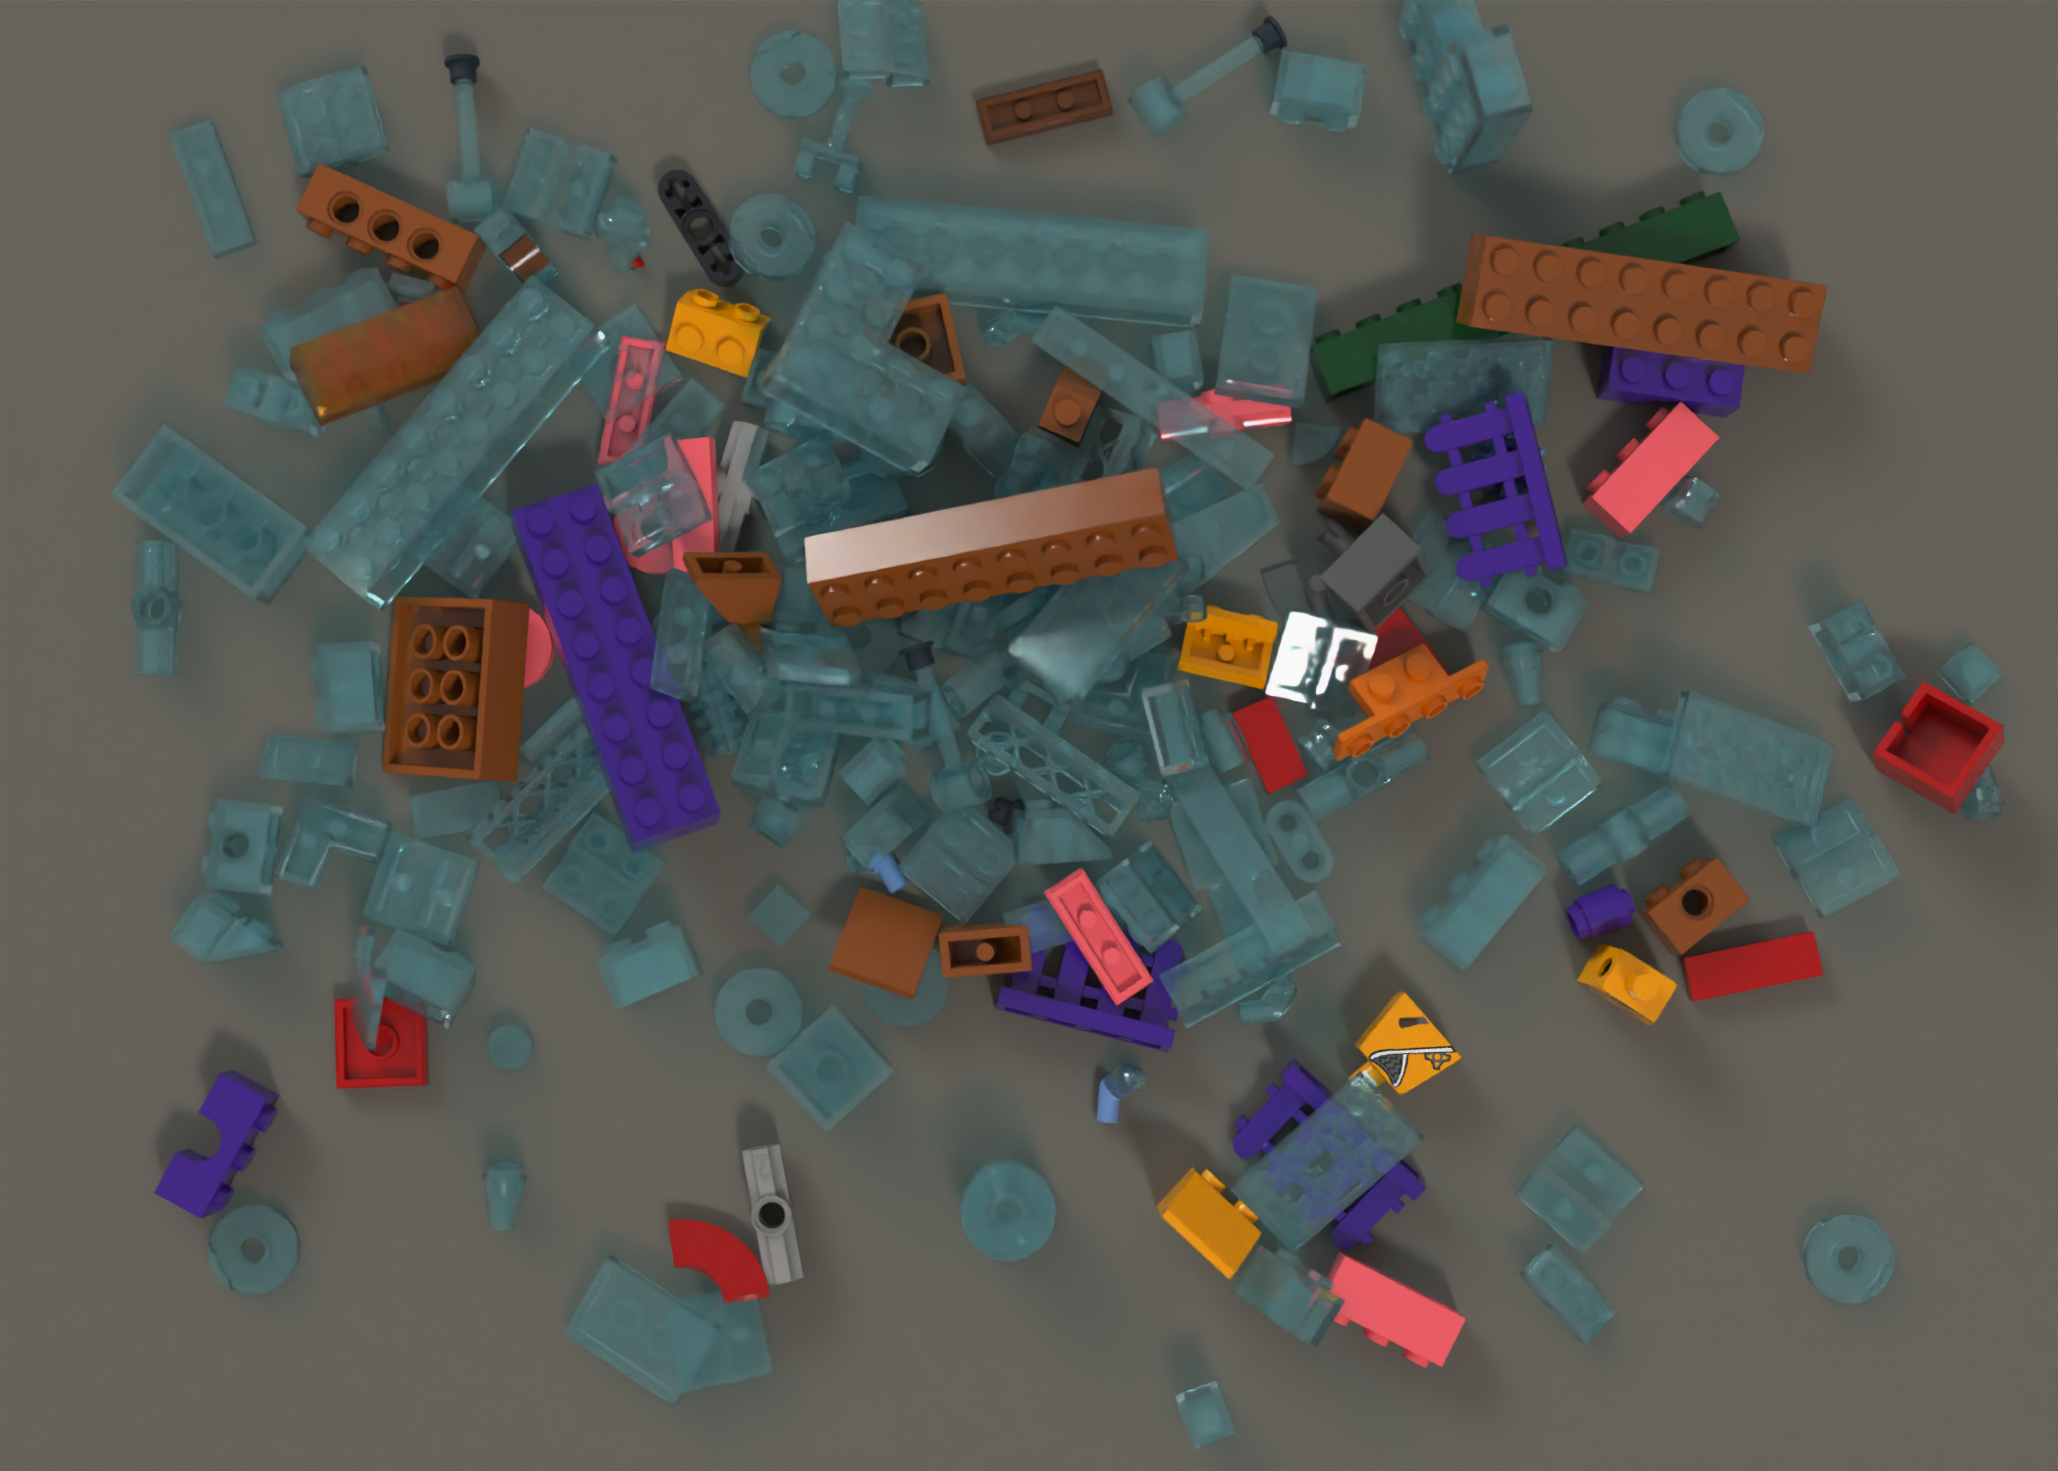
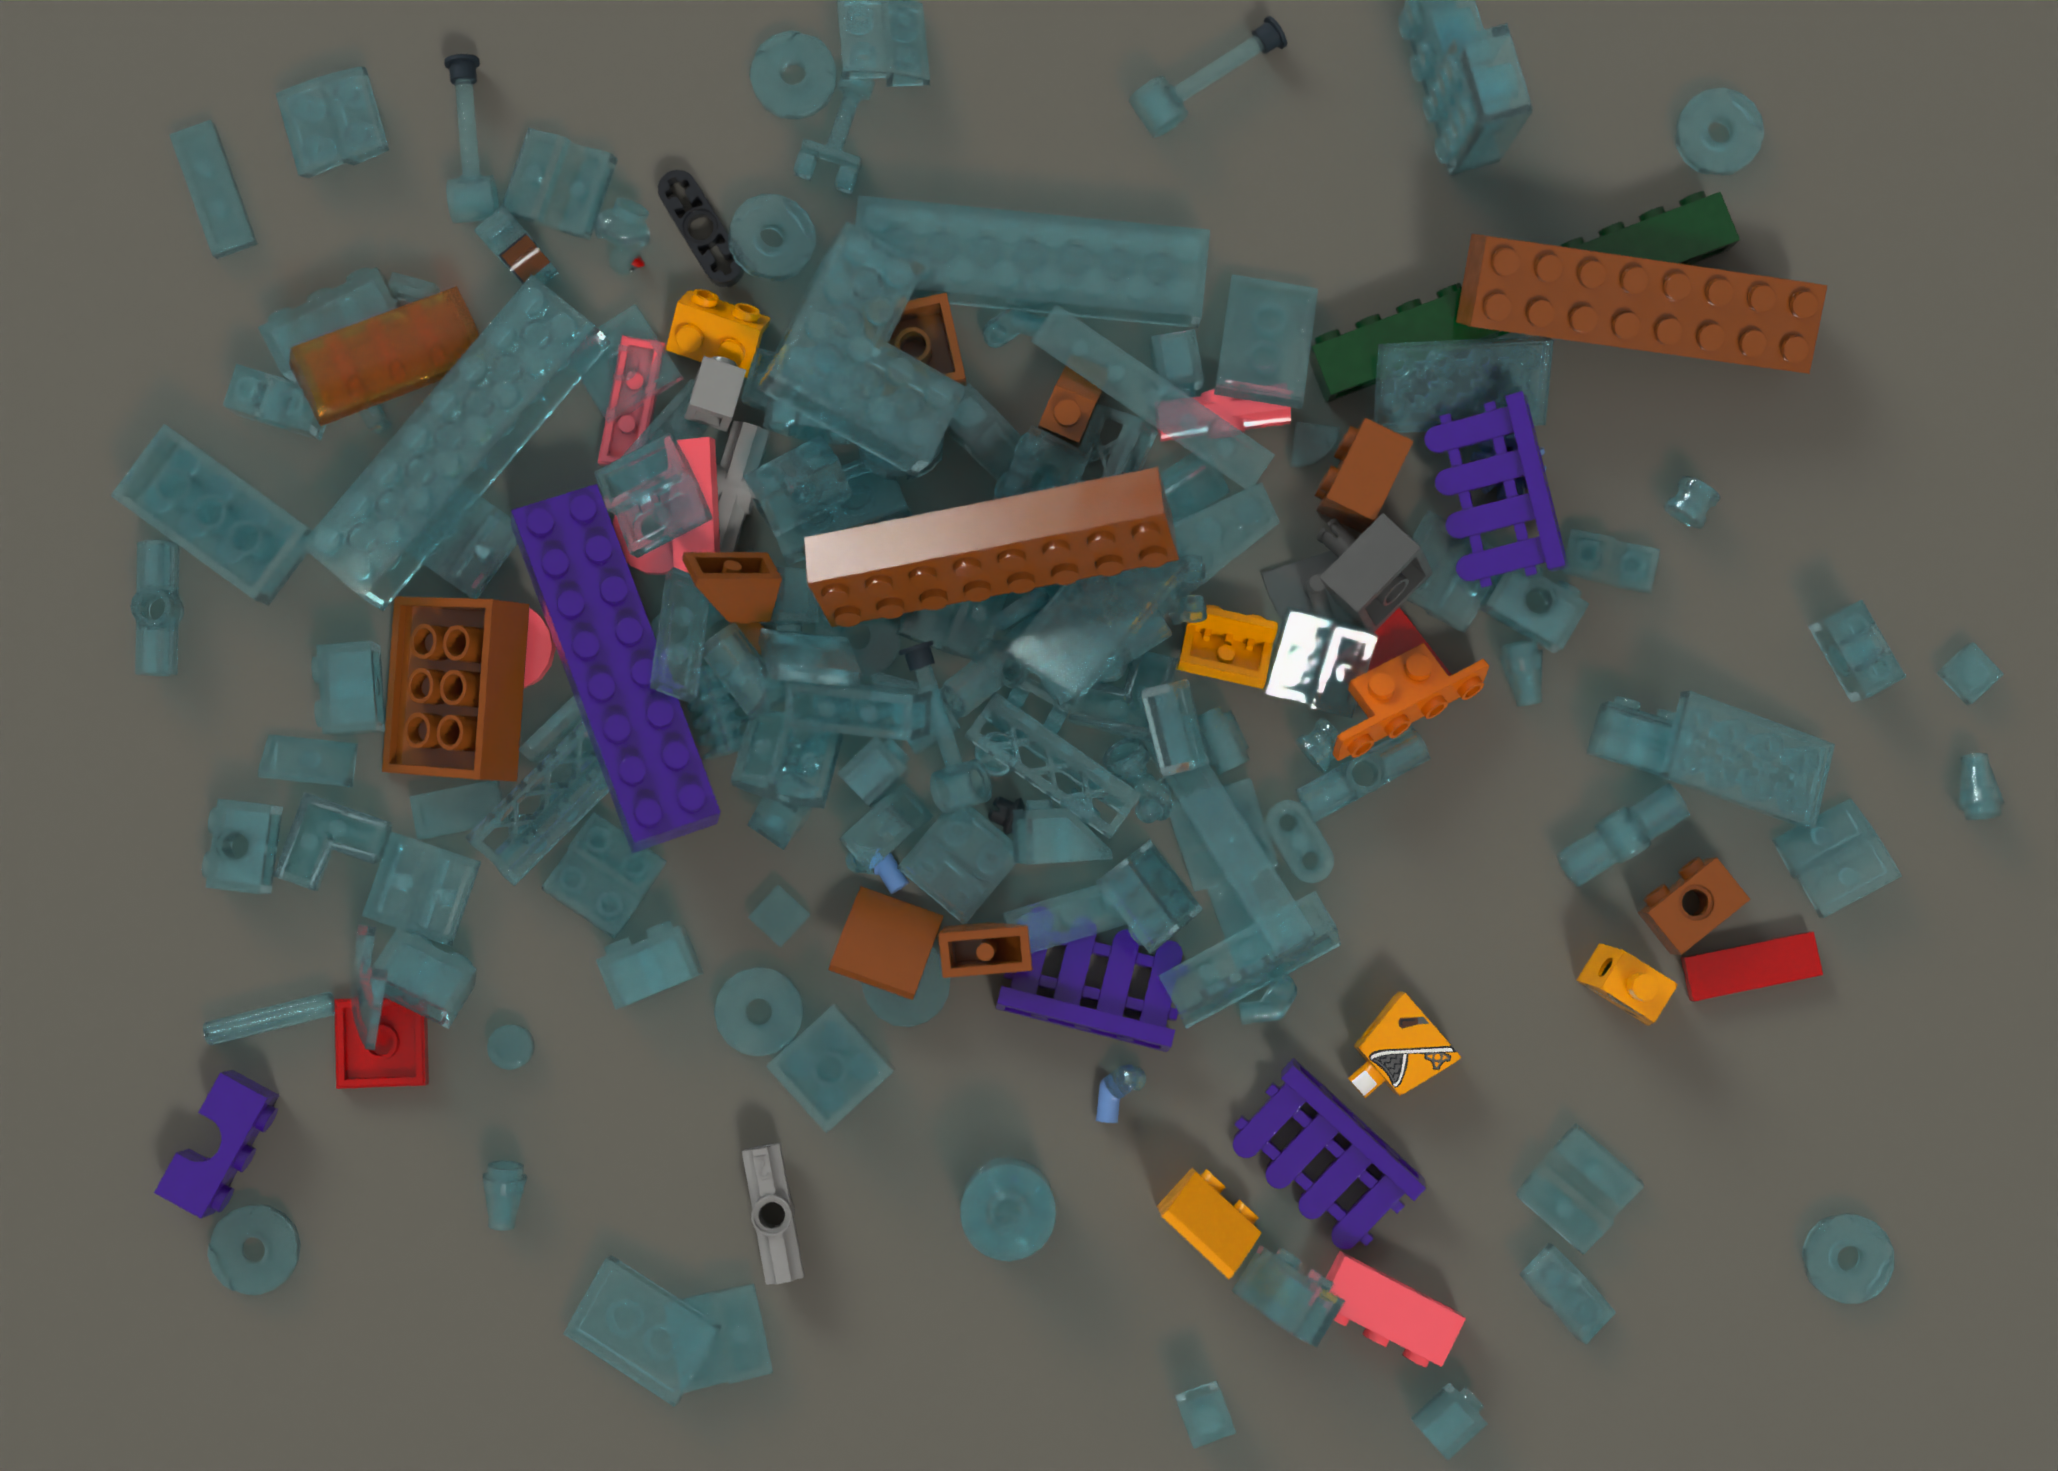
clear light blue slope [167,891,284,963] -> none
dark orange brick [296,163,487,293] -> none
red tile [668,1219,769,1304] -> none
reddish brown tile [976,69,1113,146] -> none
coral tile [1043,868,1154,1006] -> none
clear light blue tile [1230,1071,1424,1254] -> none
red tile [1231,696,1309,794] -> none
clear light blue brick [1269,50,1368,131] -> none
clear light blue brick [1416,835,1549,972] -> none
clear light blue slope [1475,709,1603,838] -> none
dark purple brick [1565,883,1636,941] -> none
coral brick [1582,401,1720,539] -> none
dark purple arch [1596,347,1745,418] -> none
red piece [1873,681,2005,814] -> none
none -> clear light blue axle [203,992,335,1045]
none -> light grey brick [684,356,746,432]
none -> clear light blue brick [1411,1382,1488,1460]

